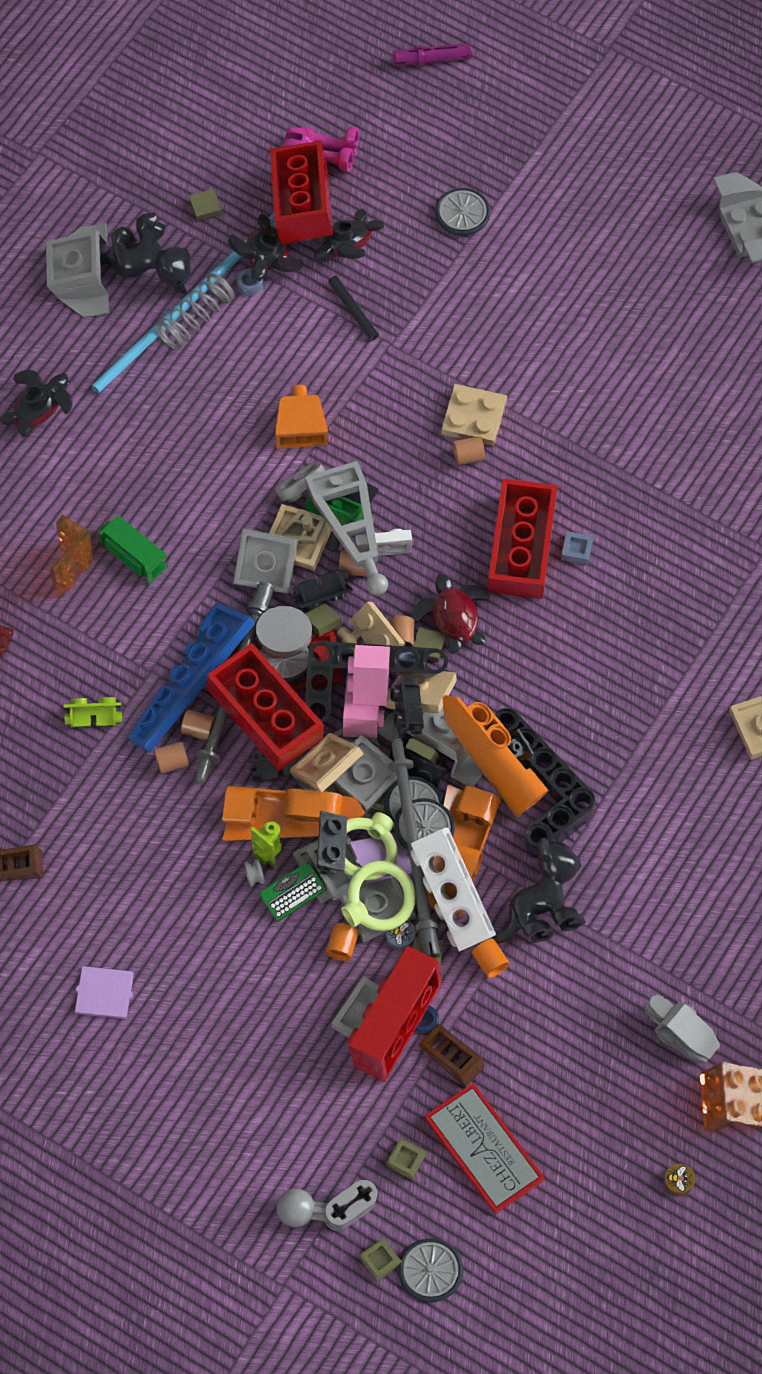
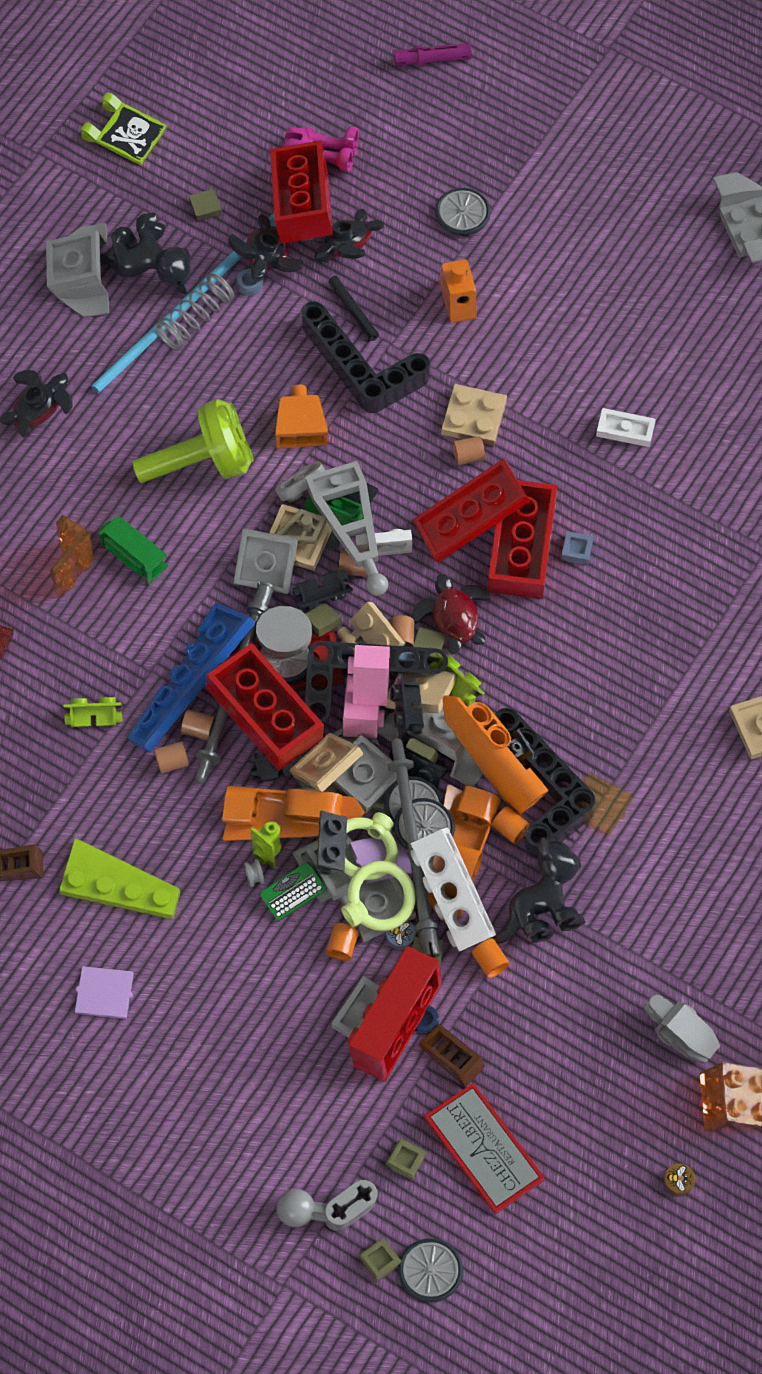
none -> lime wing [59,838,180,920]
none -> flag [81,92,167,166]
none -> lime piece [133,399,254,483]
none -> black beam [302,301,430,413]
none -> red tile [412,458,530,563]
none -> lime hinge [429,653,485,706]
none -> orange torso [439,259,477,323]
none -> orange beam [492,806,530,844]
none -> clear yellow piece [575,772,634,835]
none -> white plate [596,408,656,447]

